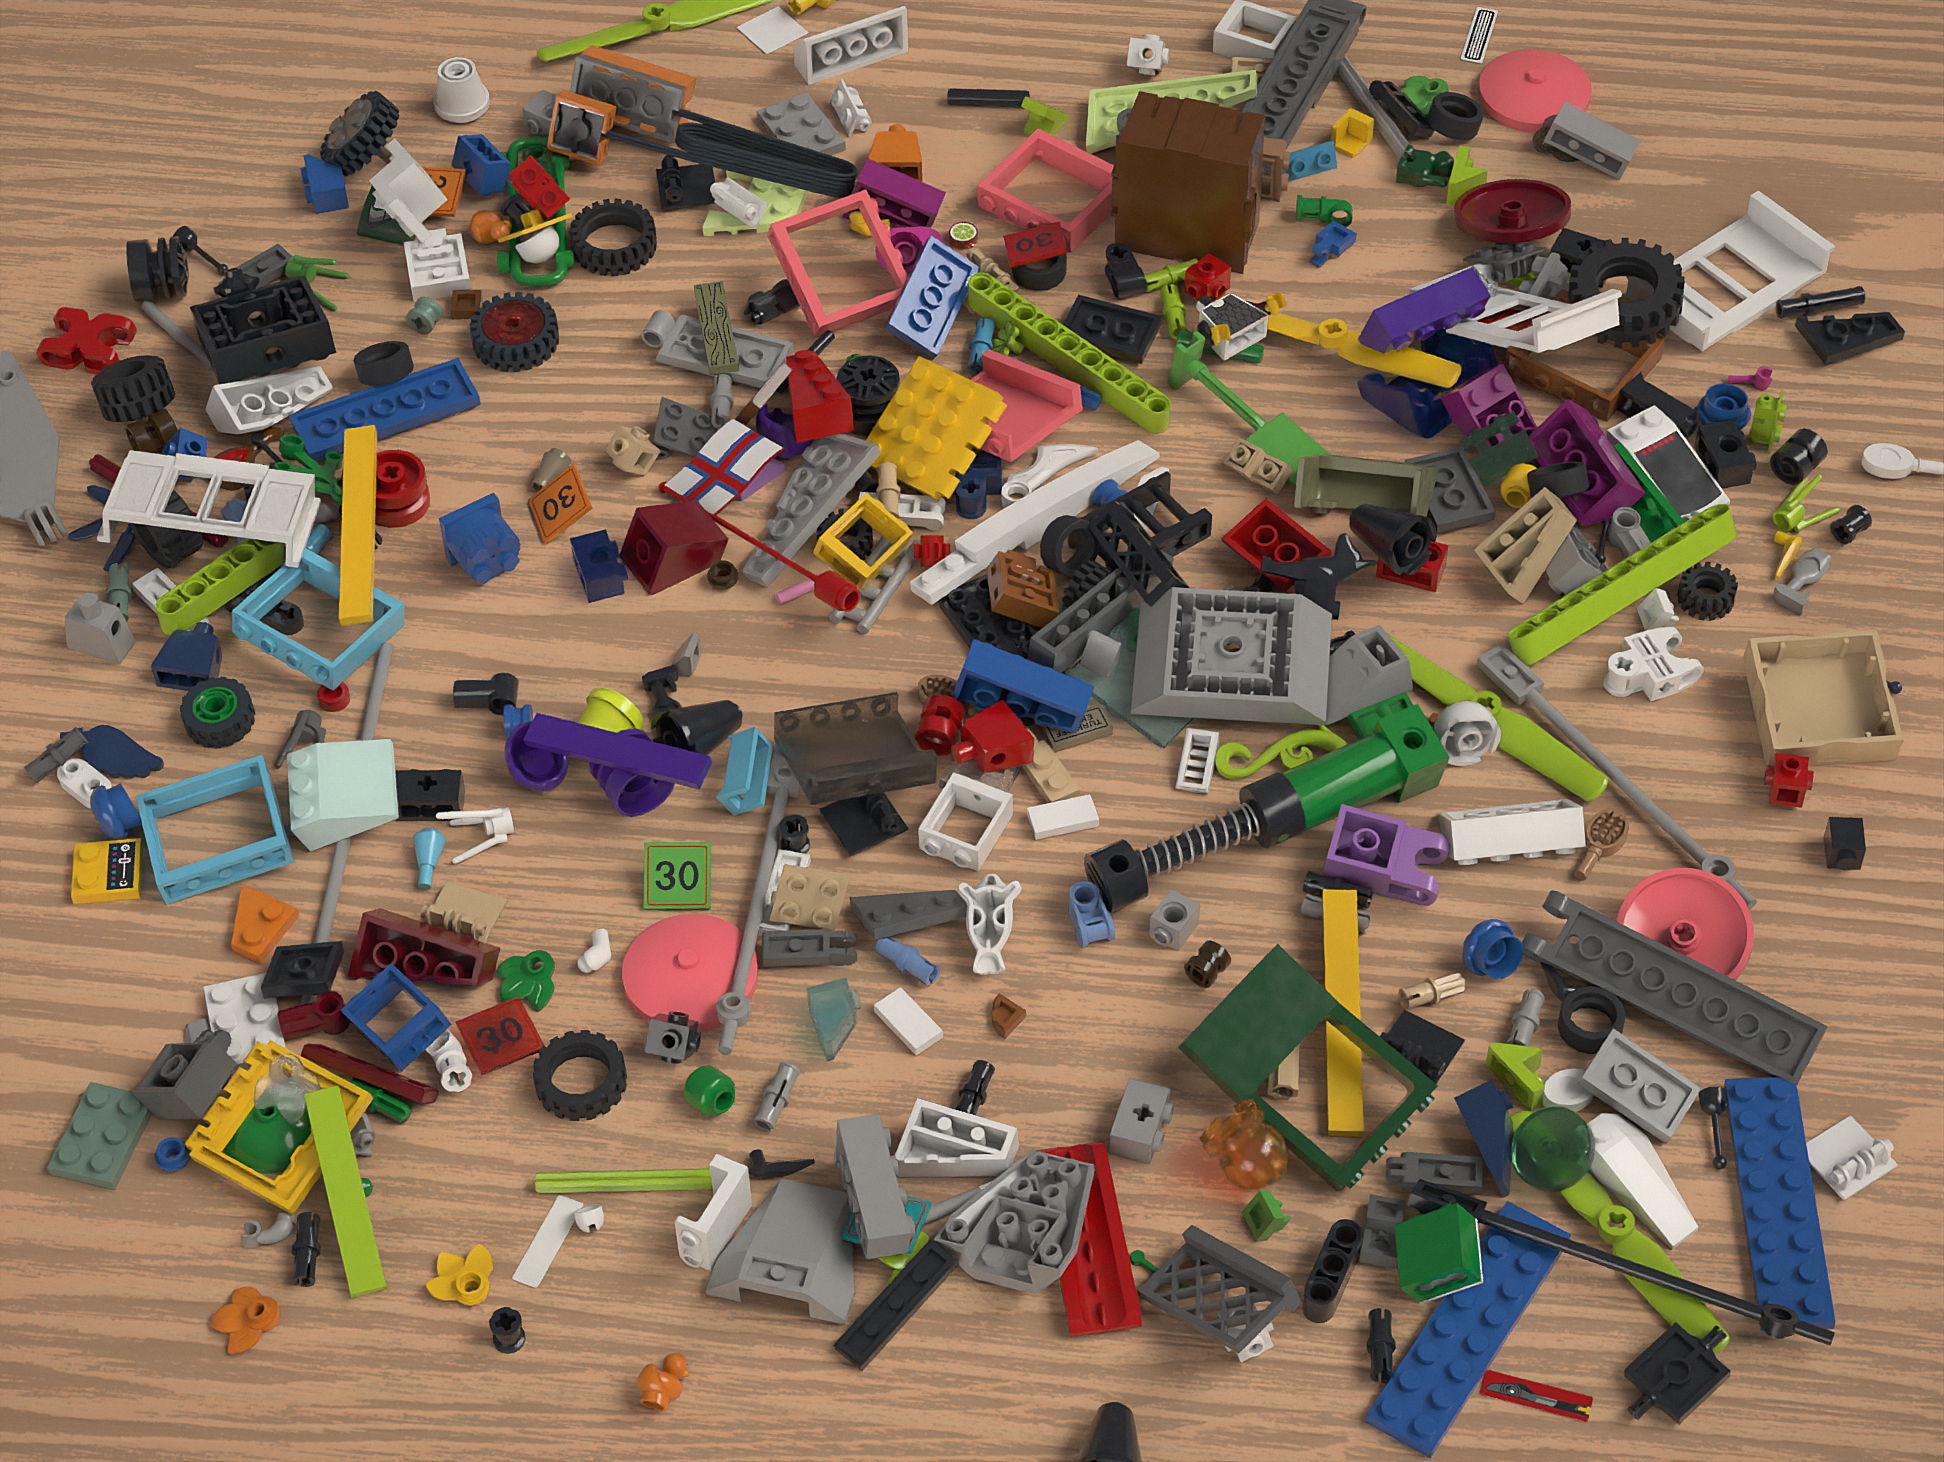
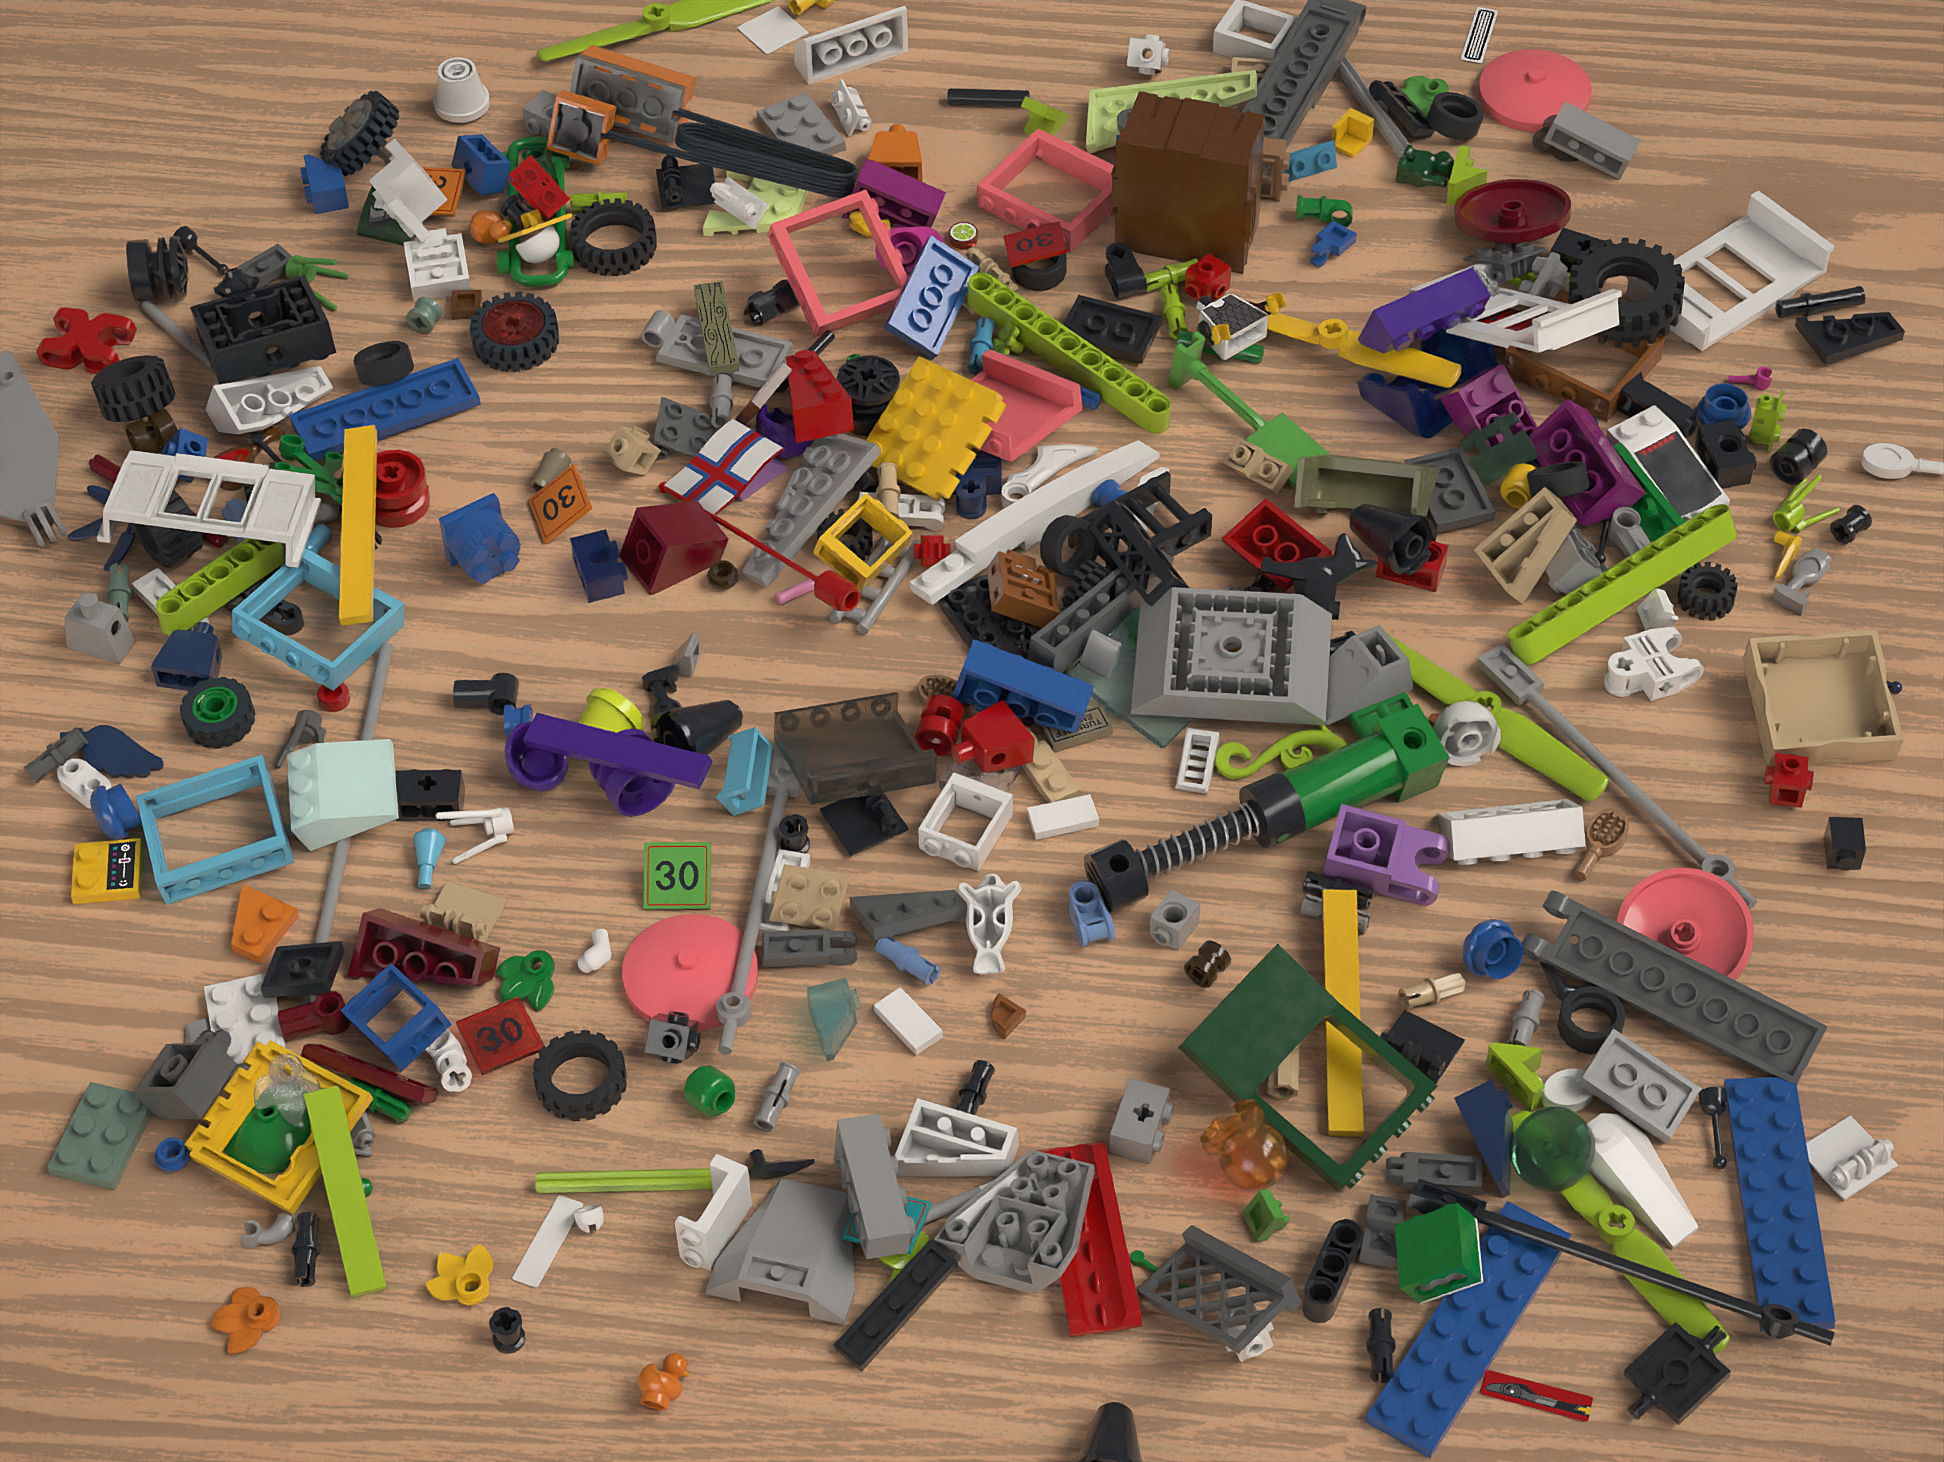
none -> lime axle [570,190,627,211]

